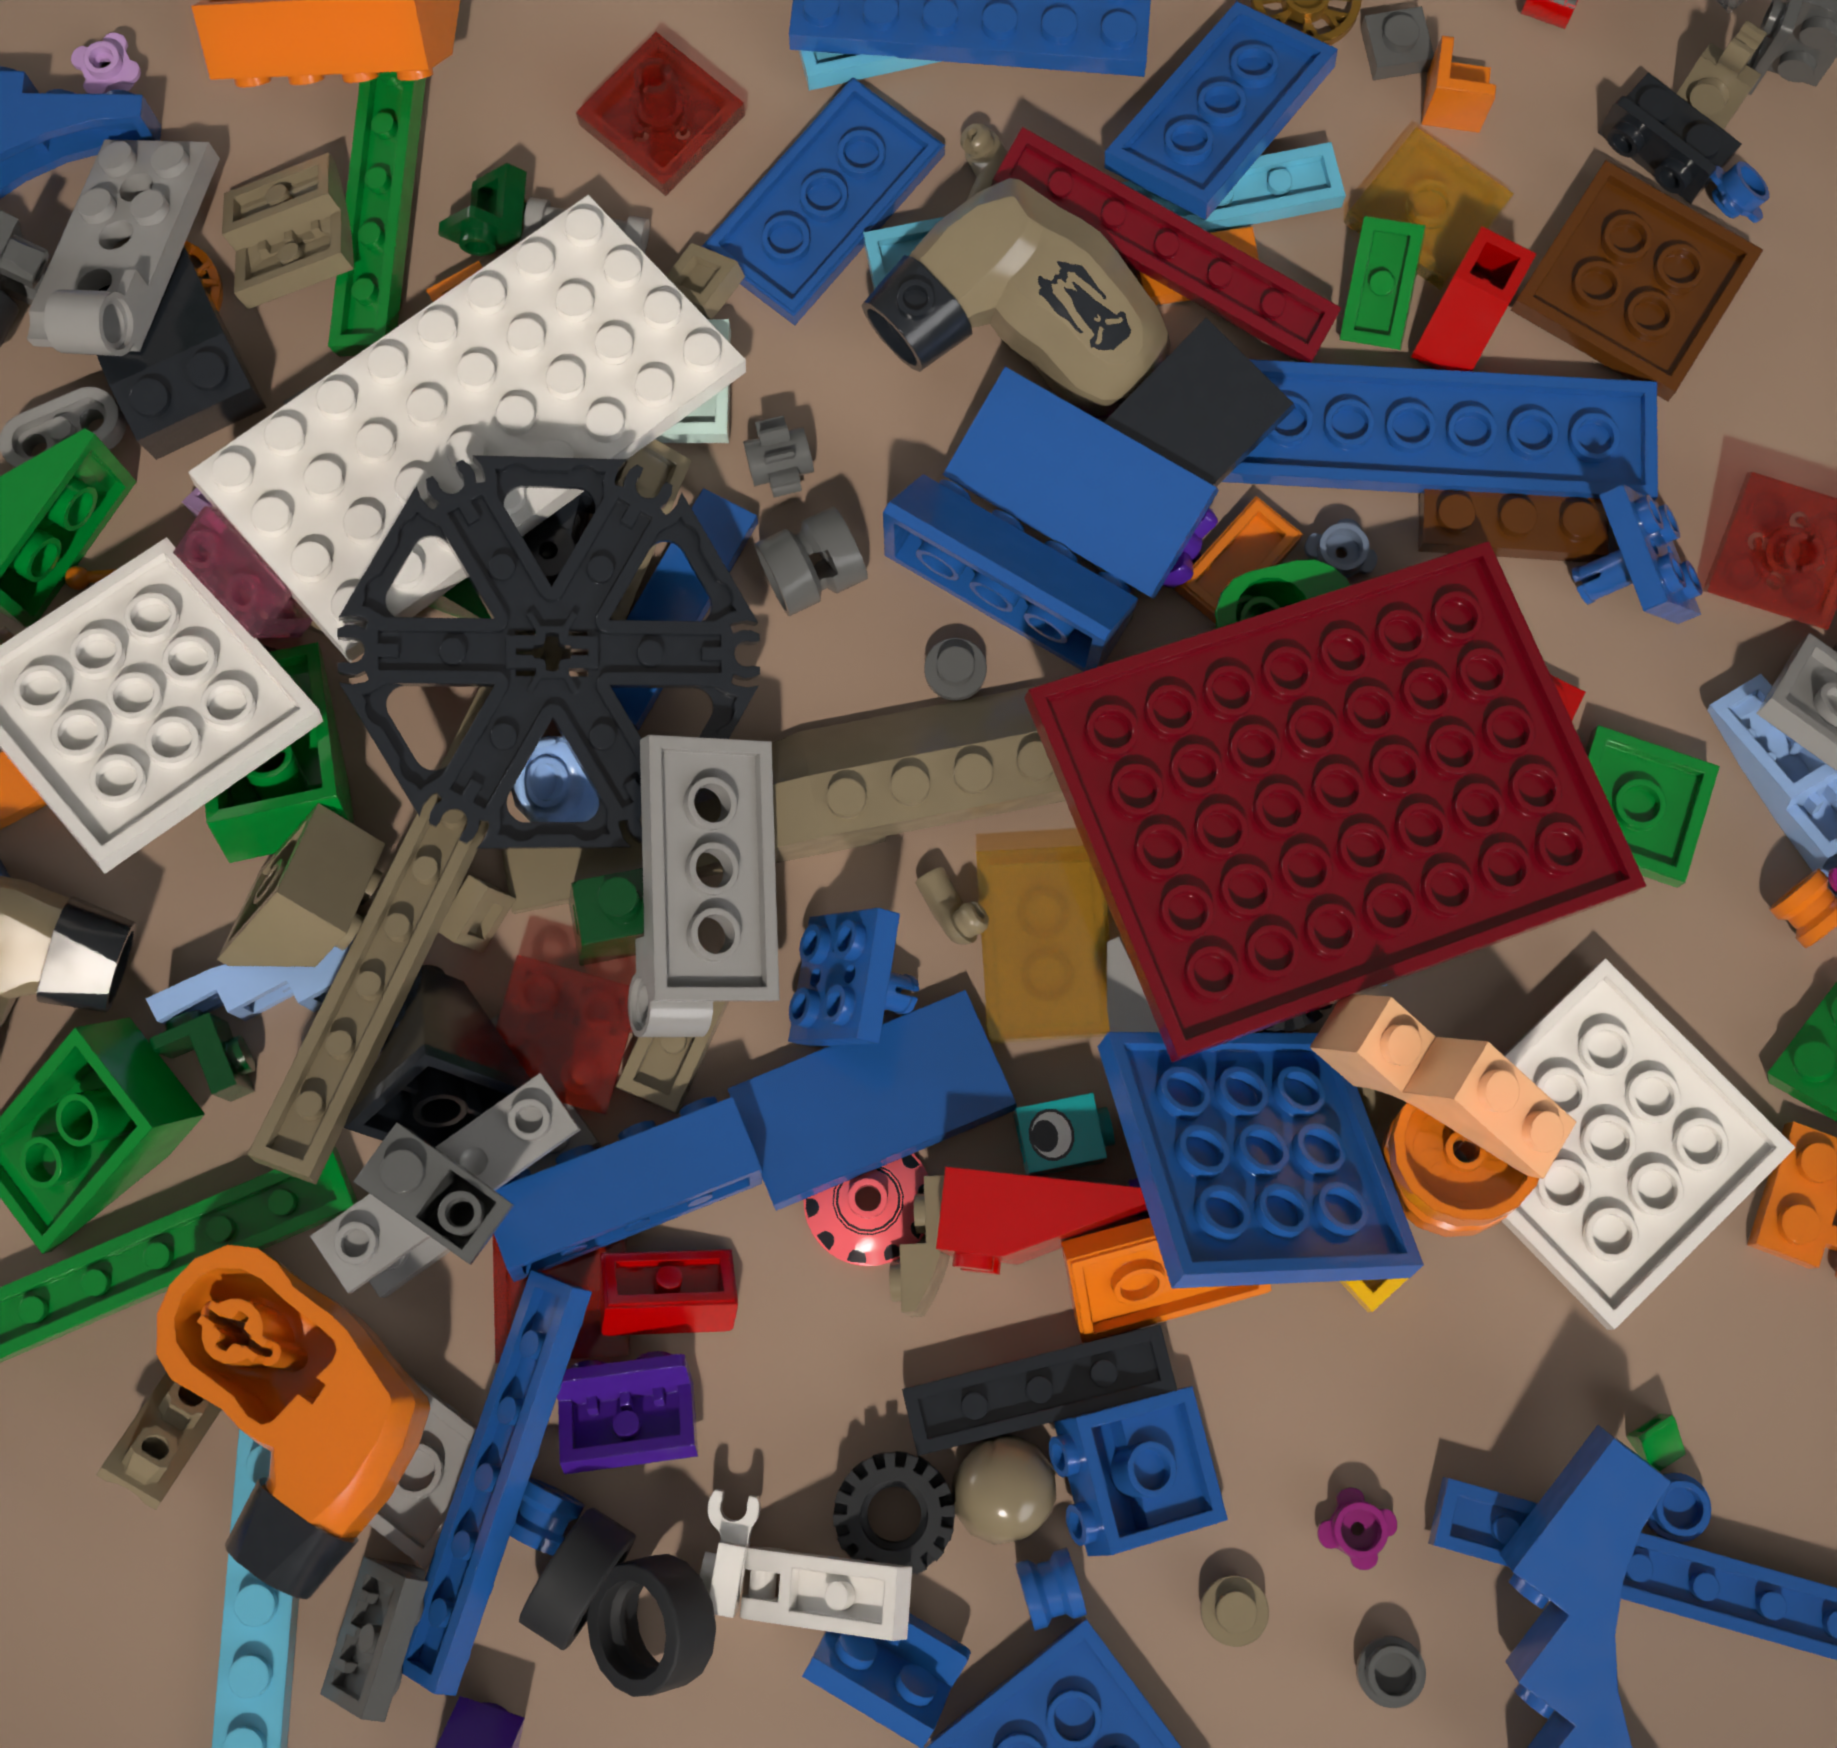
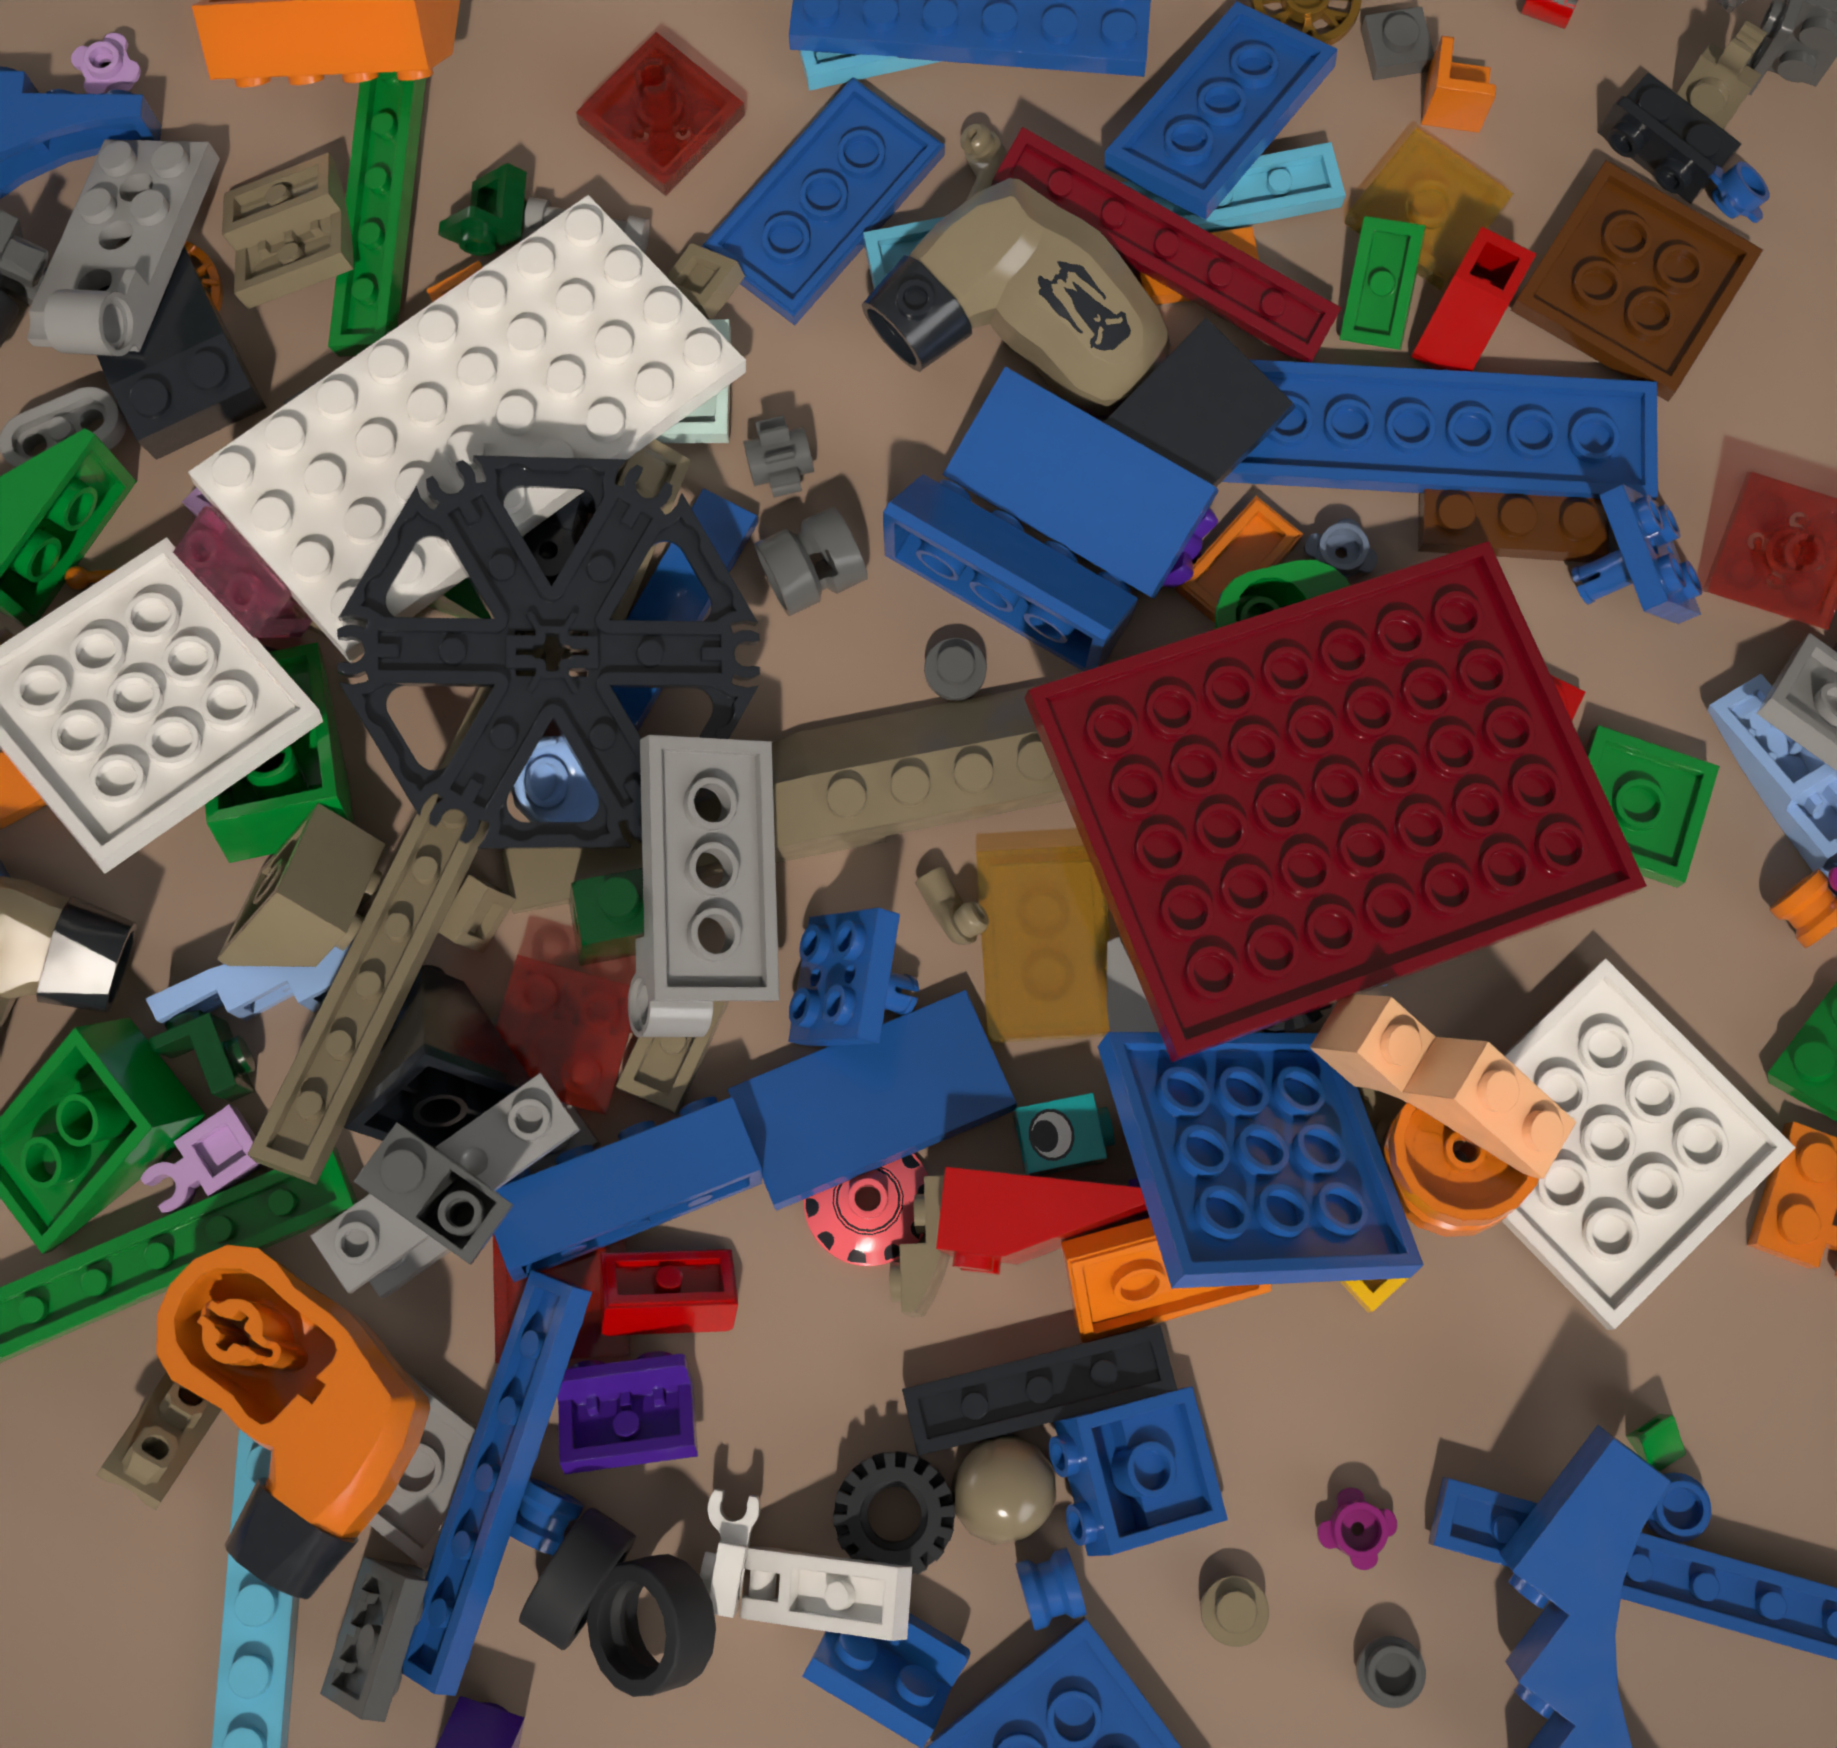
none -> lavender plate [140,1104,263,1214]

